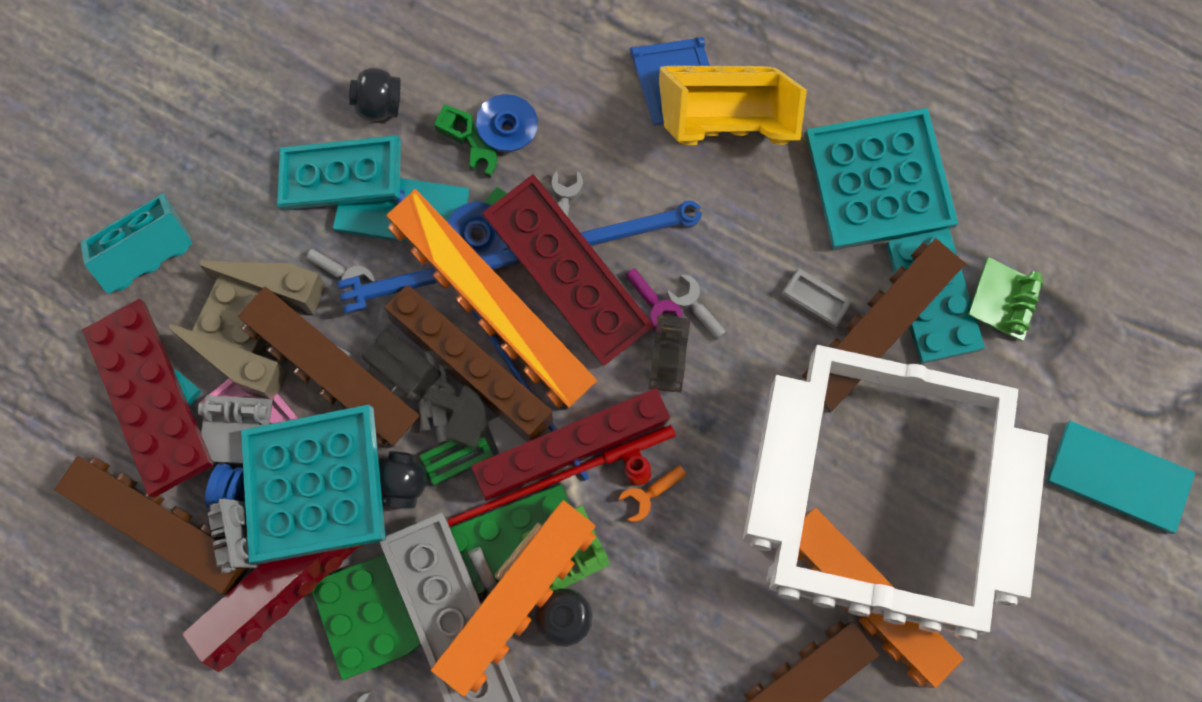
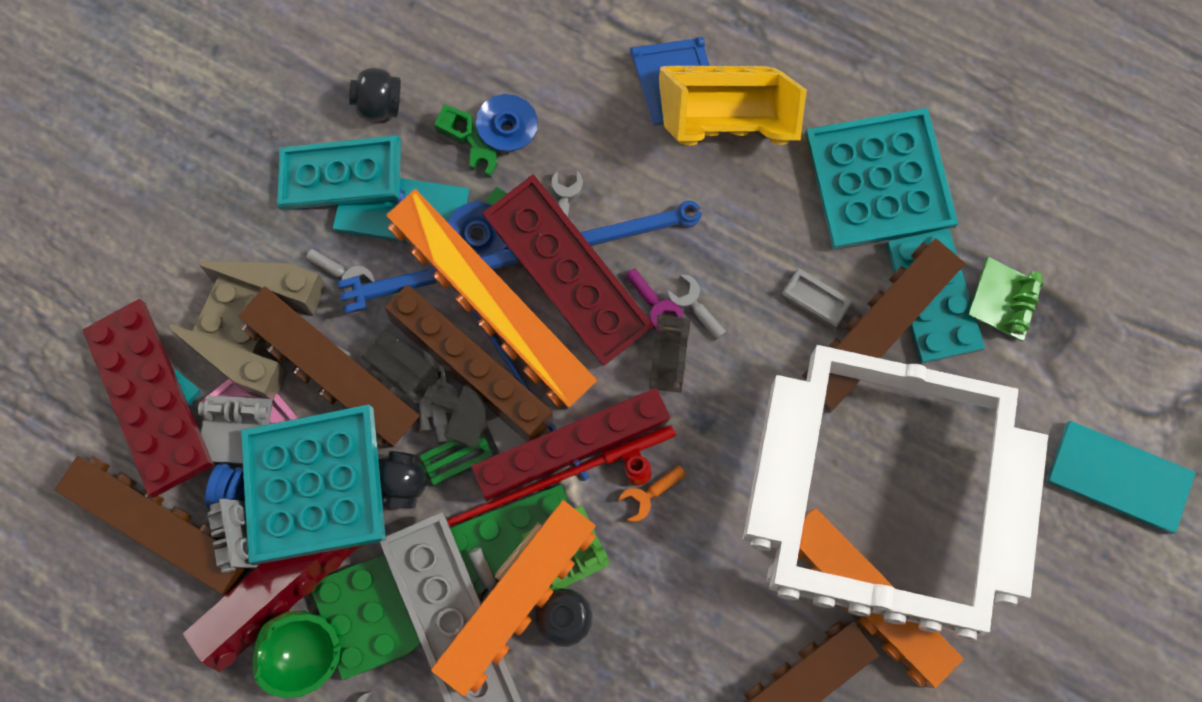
teal slope [80,193,193,294] -> none
none -> green cylinder [253,610,341,698]

